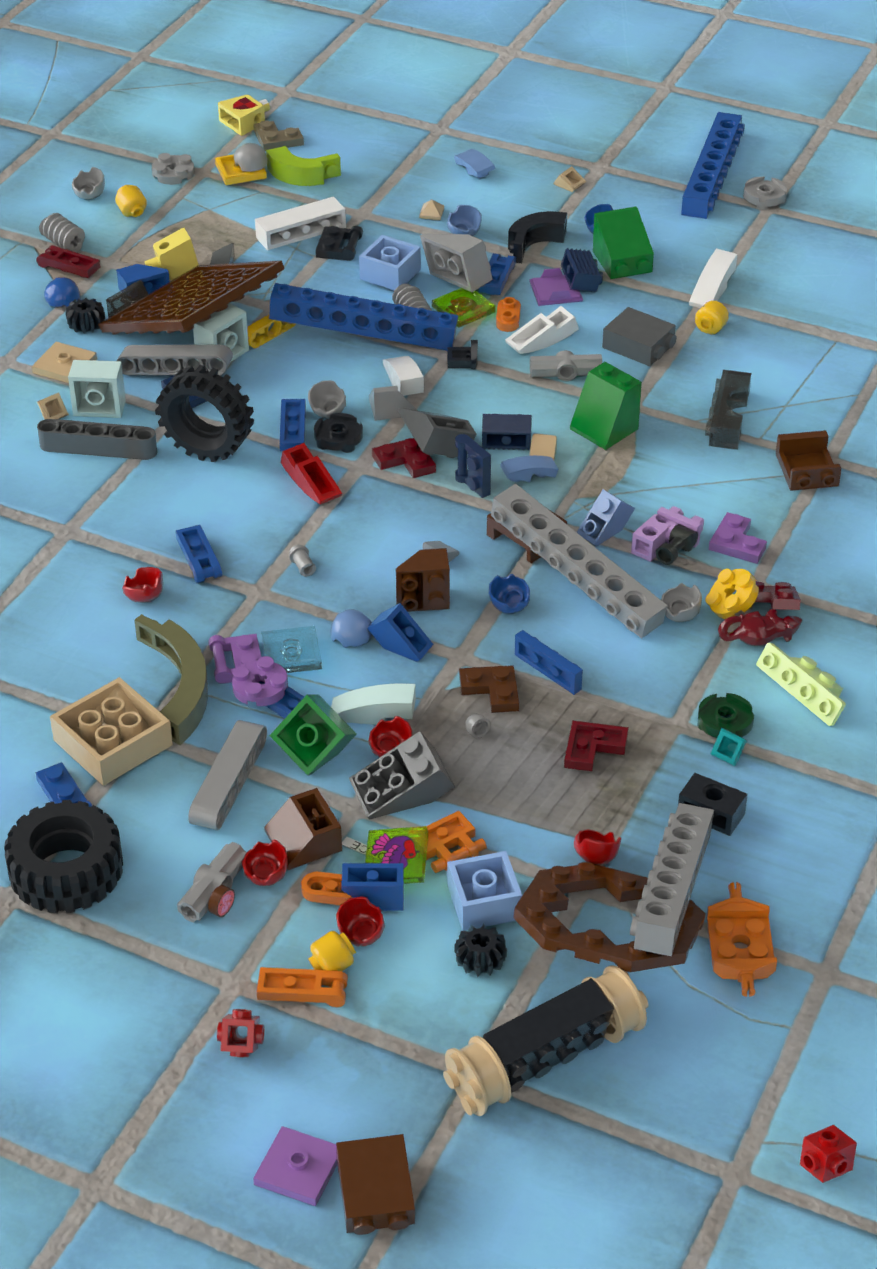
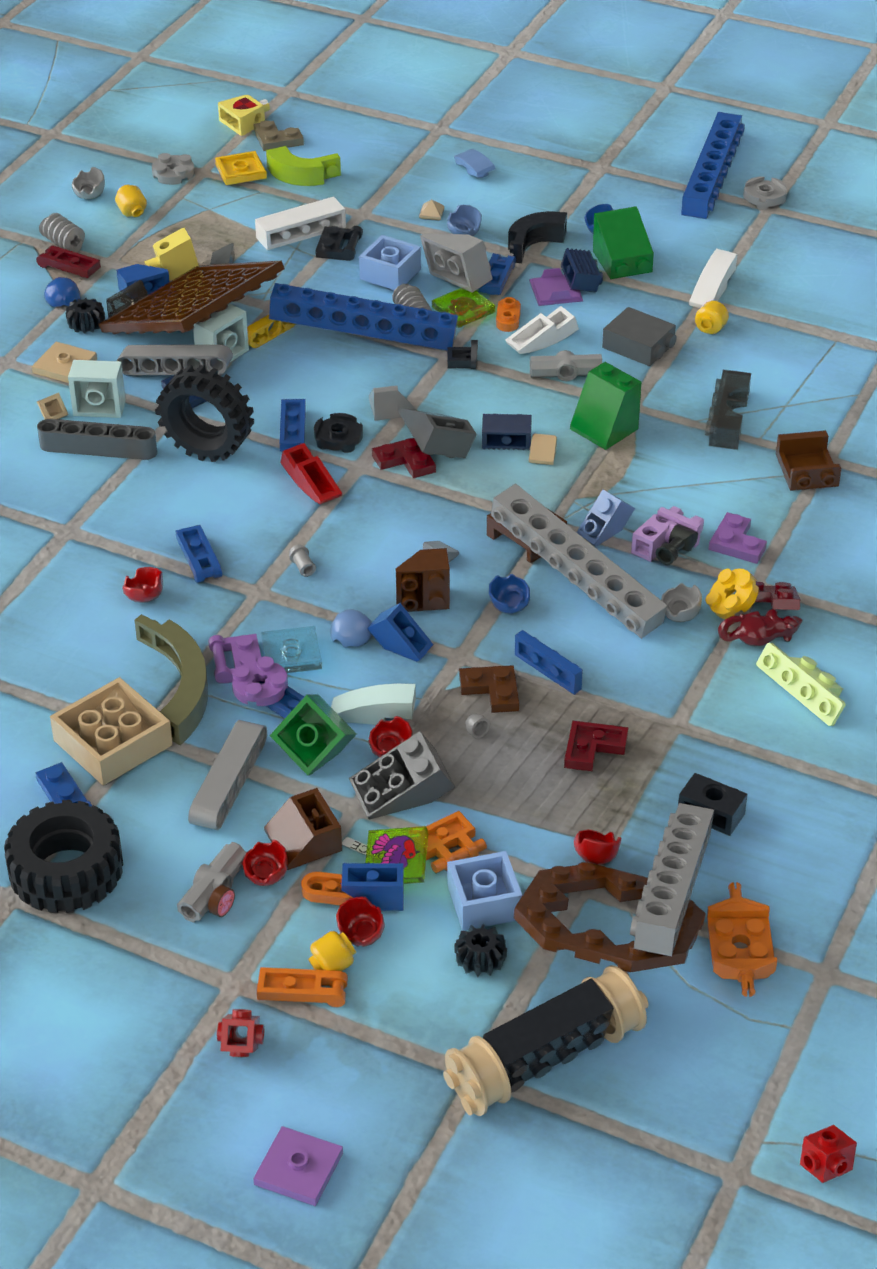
light grey hair [234,143,268,172] -> none
light grey hair [308,380,346,419] -> none
reddish brown brick [336,1134,415,1235] -> none
white slope [383,356,424,396] -> none
dark blue plate [455,434,491,498] -> none
medium blue slope [500,455,559,482] -> none
tan slope [553,166,586,192] -> none
dark green plate [697,693,754,738] -> none
teal slope [710,728,747,766] -> none

